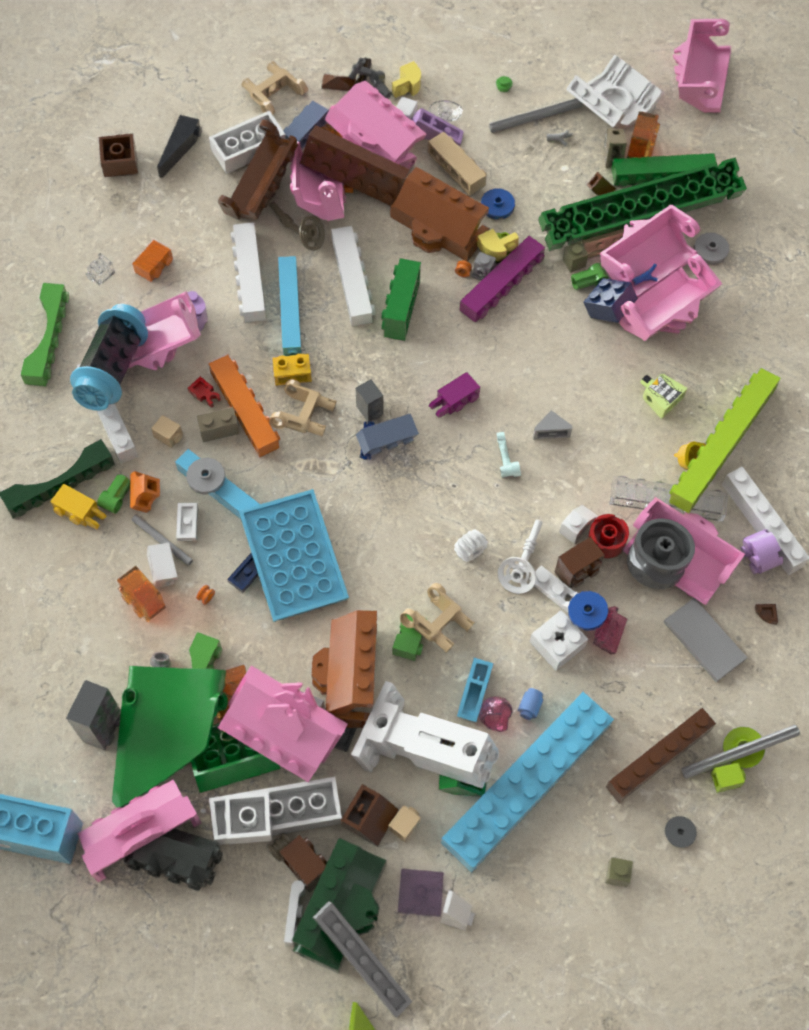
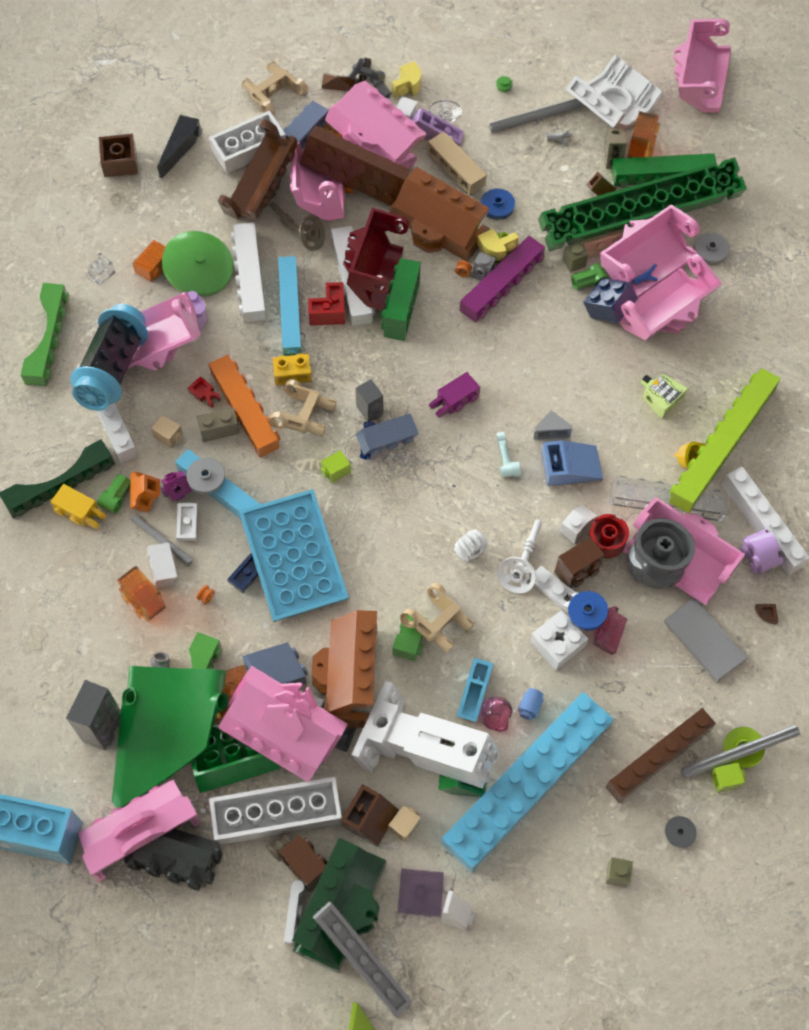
white brick [225,792,272,844] -> none
none -> magenta brick [160,470,193,501]
none -> bright green dish [162,231,234,297]
none -> sand blue slope [242,642,308,684]
none -> red panel [308,282,345,326]
none -> lime brick [320,450,351,483]
none -> dark red piece [343,208,410,311]
none -> medium blue slope [541,440,603,486]

